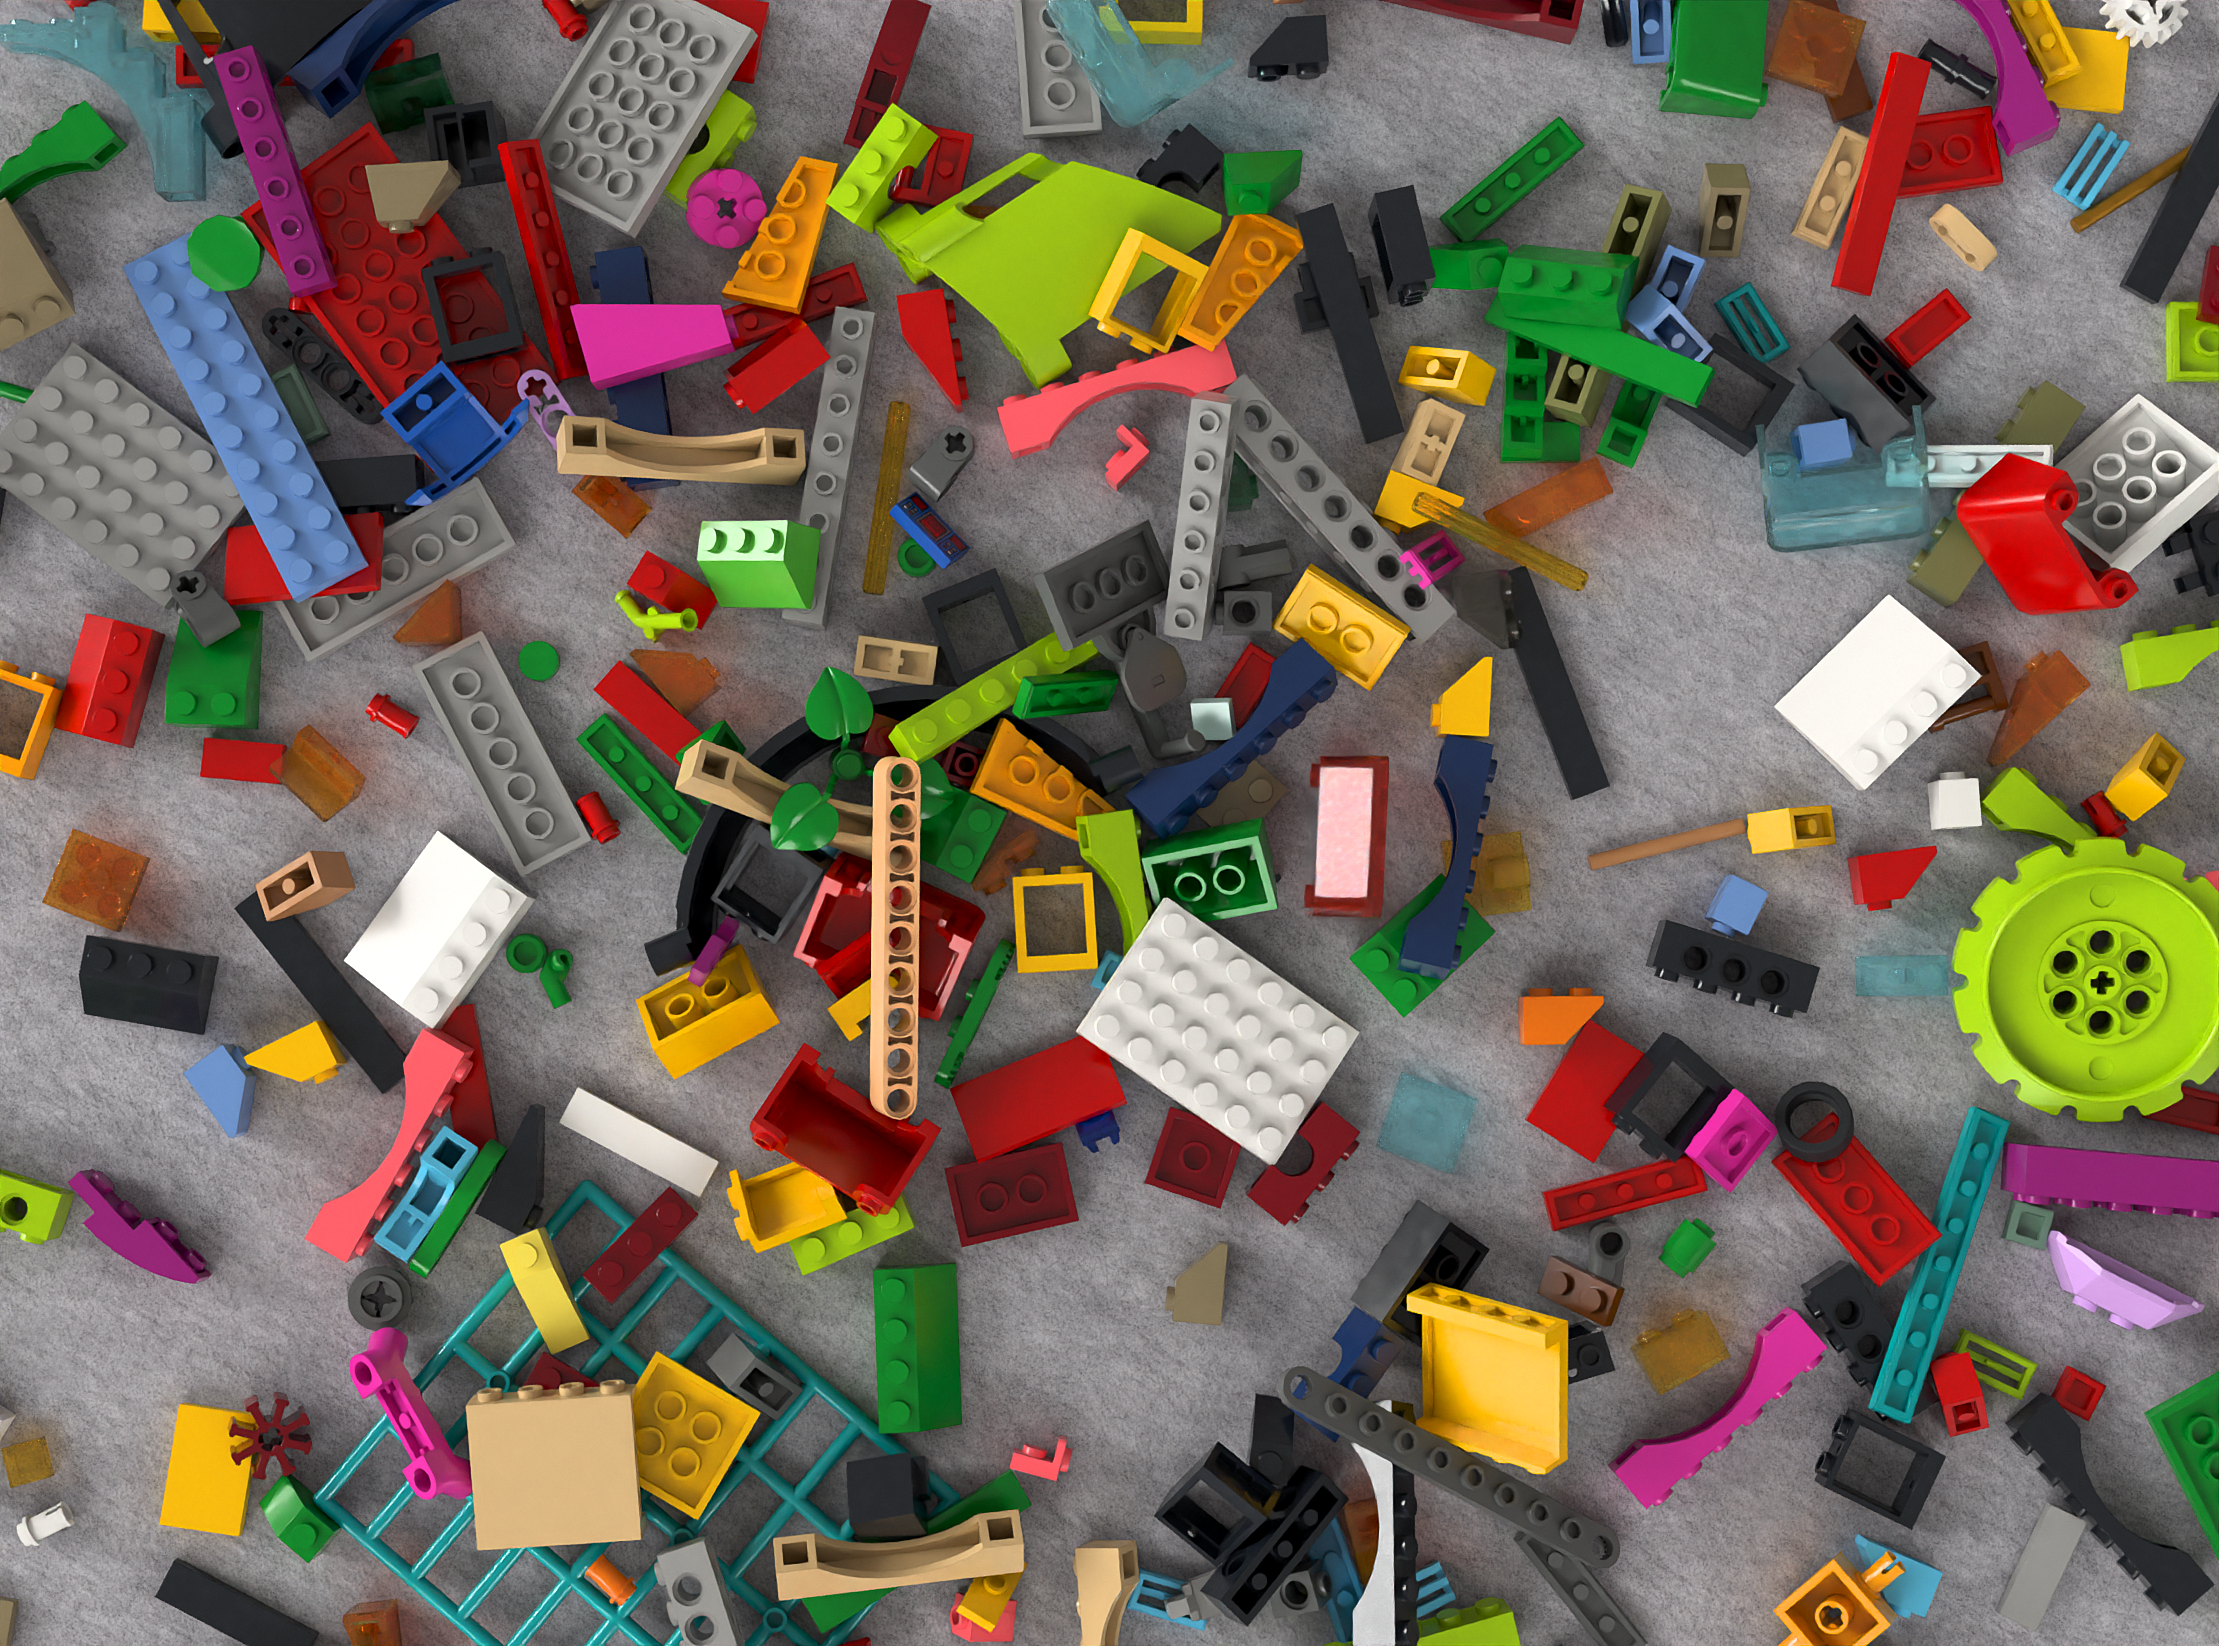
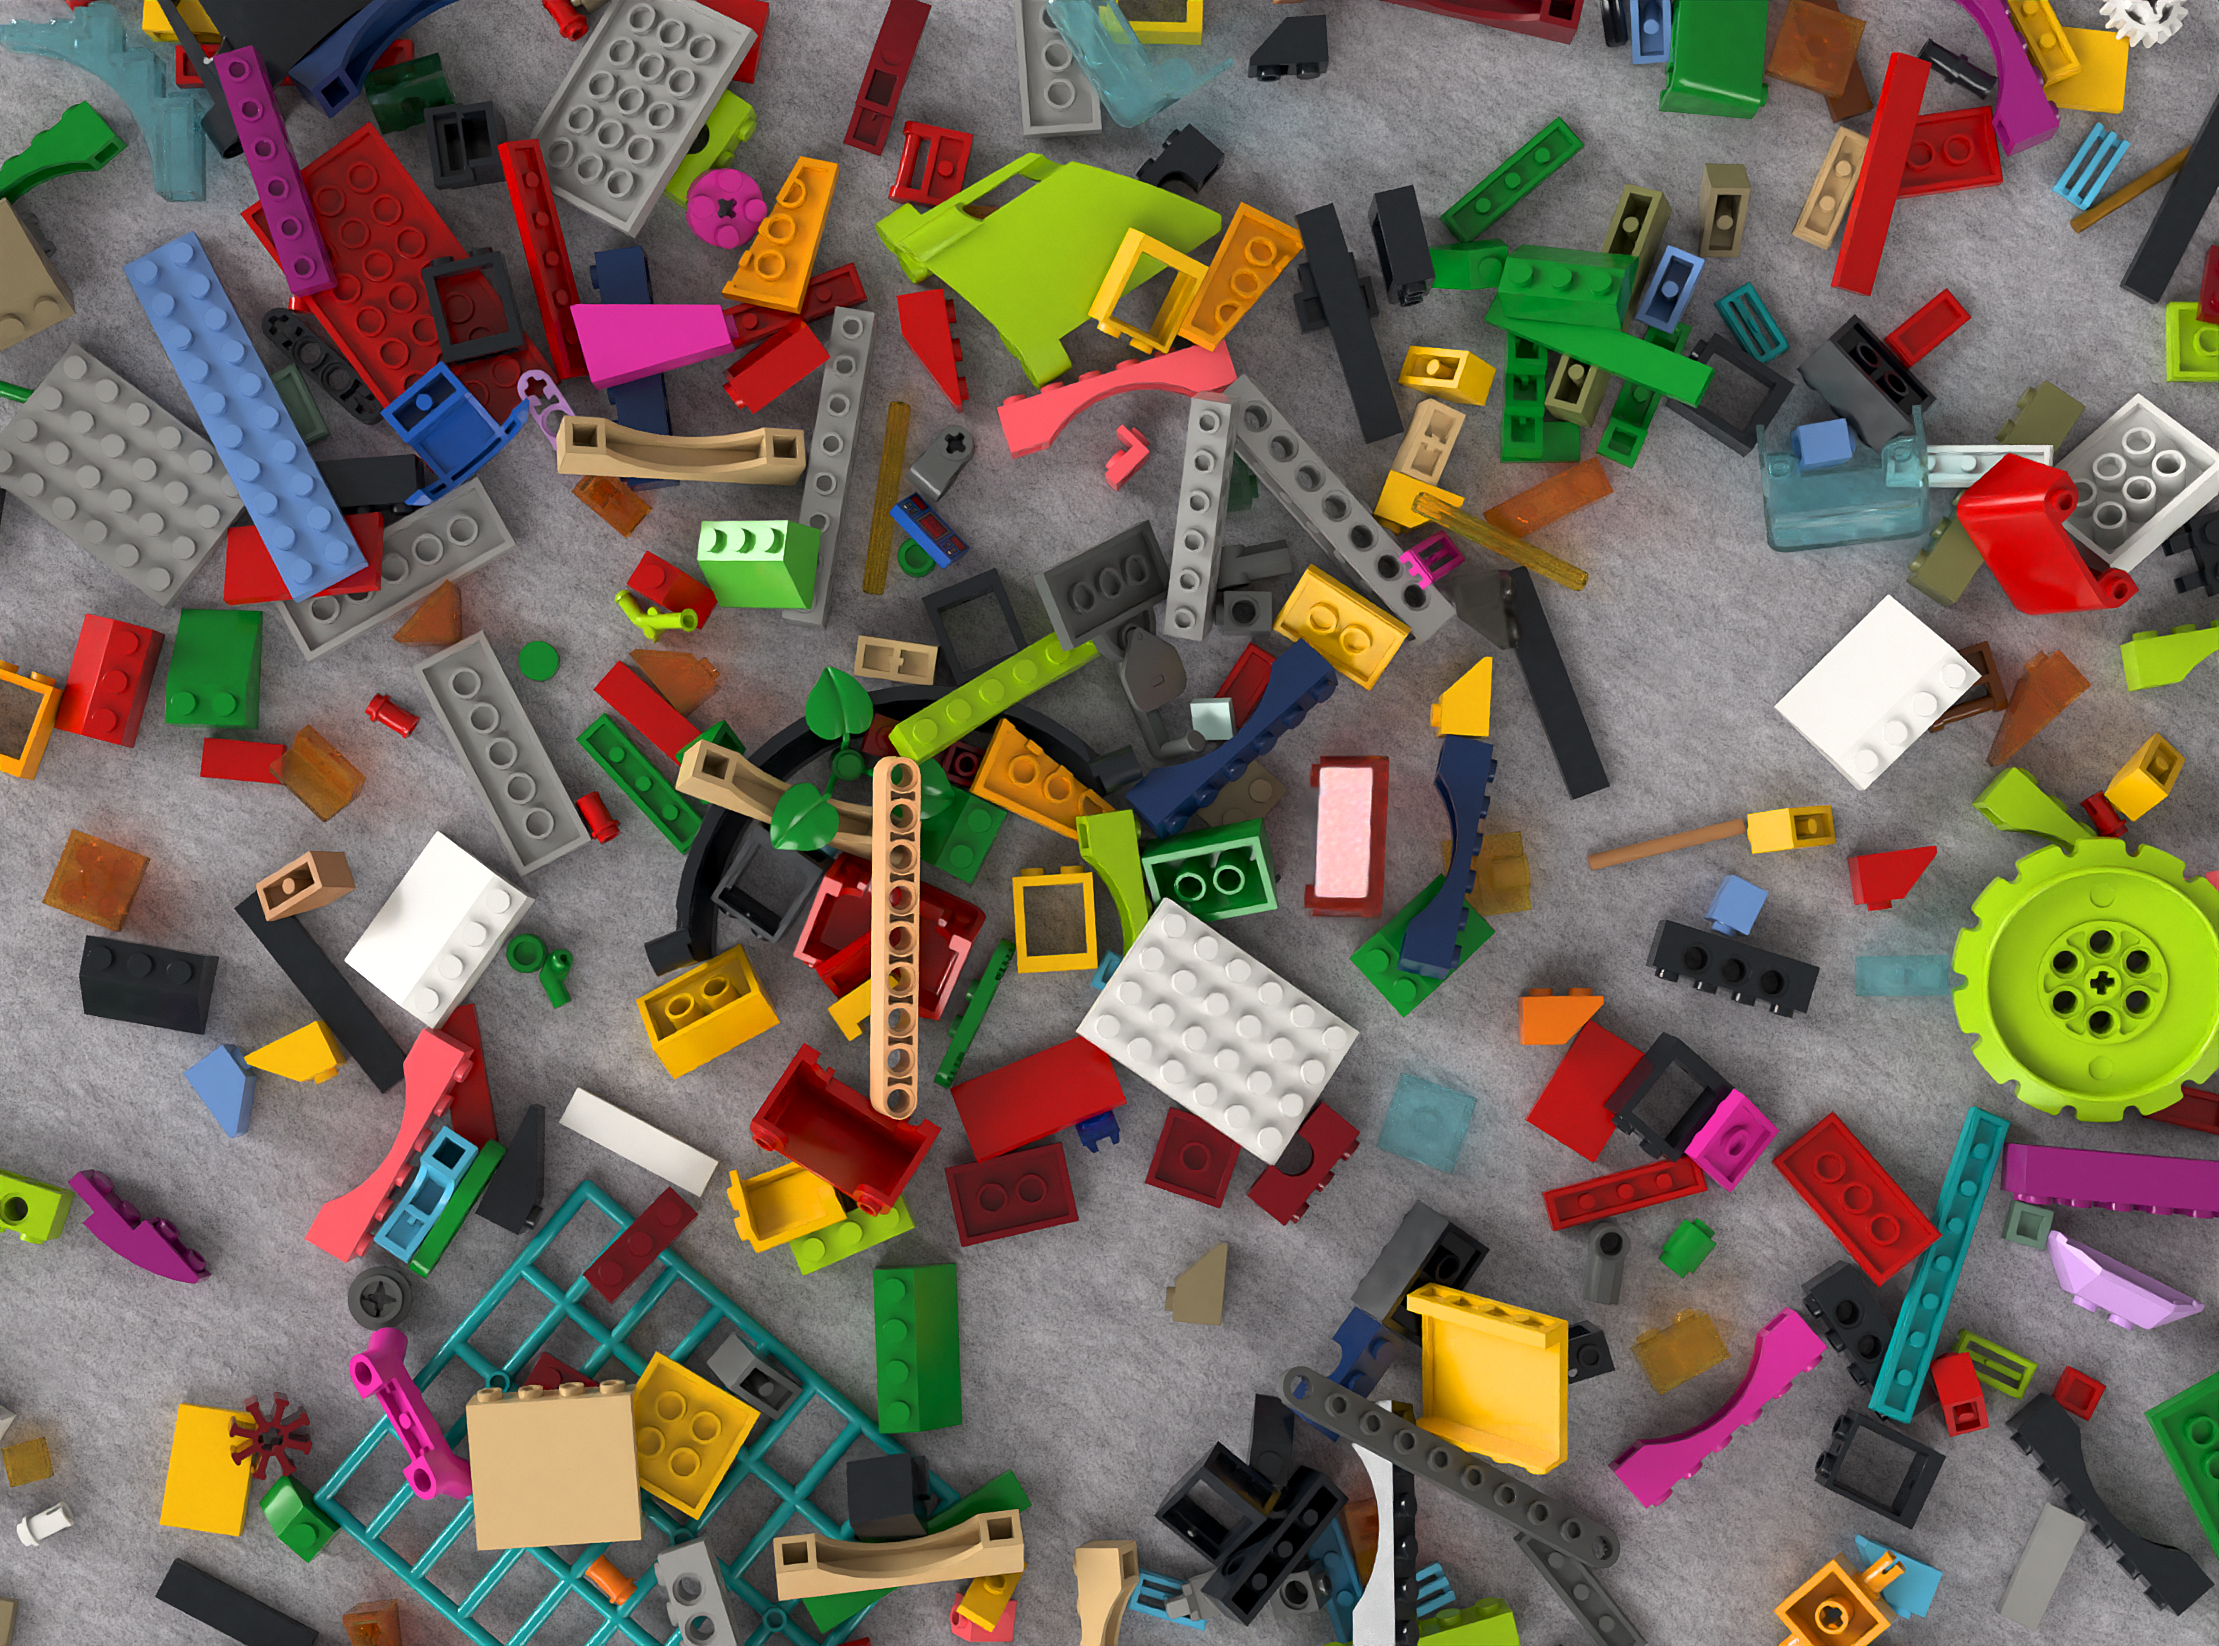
dark grey piece [170,570,241,647] -> none
green hat [187,214,266,292] -> none
dark tan slope [366,160,461,234] -> none
light yellow slope [500,1227,590,1355] -> none
magenta tile [687,916,740,987] -> none
lime arch [825,103,938,234] -> none
clear orange slope [971,828,1040,896] -> none
coral bracket [1010,1435,1073,1481] -> none
green tile [1012,670,1119,719] -> none
green slope [1221,150,1303,216] -> none
reddish brown plate [1537,1256,1625,1327] -> none
medium blue slope [1625,284,1713,362] -> none
black tyre [1775,1082,1854,1162] -> none
white brick [1927,772,1982,830] -> none
tan beam [1929,204,1997,272] -> none

